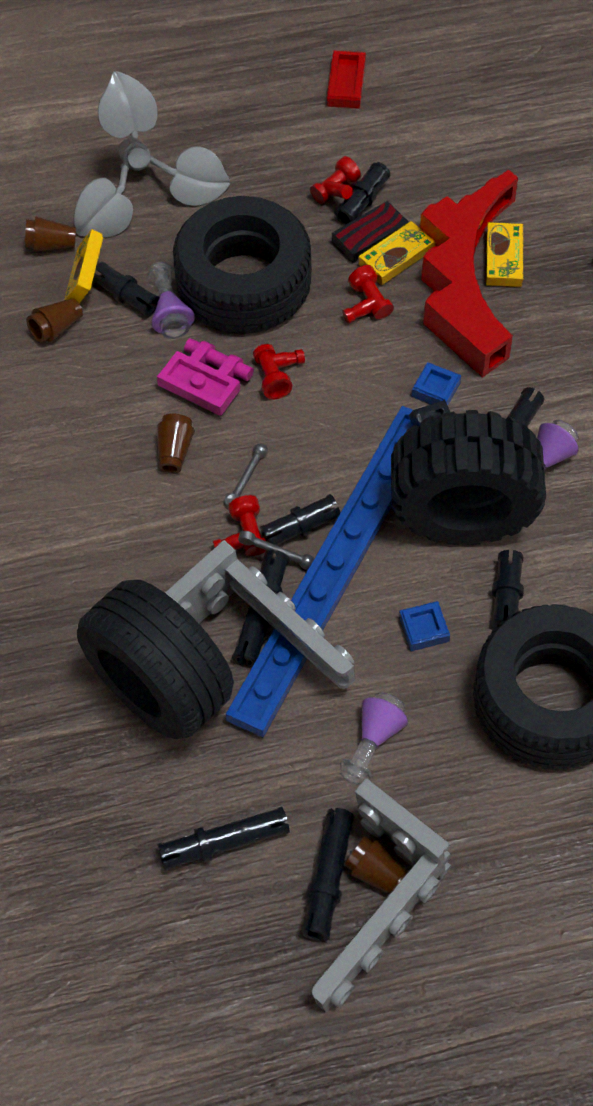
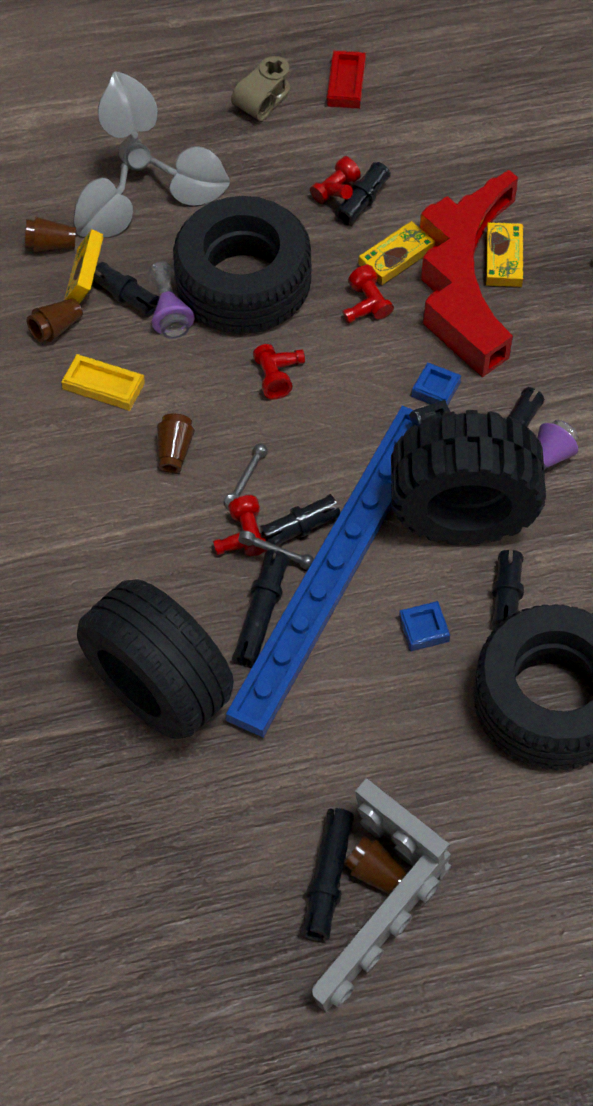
dark pink plate [157,338,254,416] -> none
black pin [157,806,290,871] -> none
light grey bracket [165,540,355,689] -> none
tile [332,201,409,262] -> none
piece [340,692,408,785] -> none
none -> yellow tile [61,354,145,411]
none -> dark tan piece [231,56,290,121]

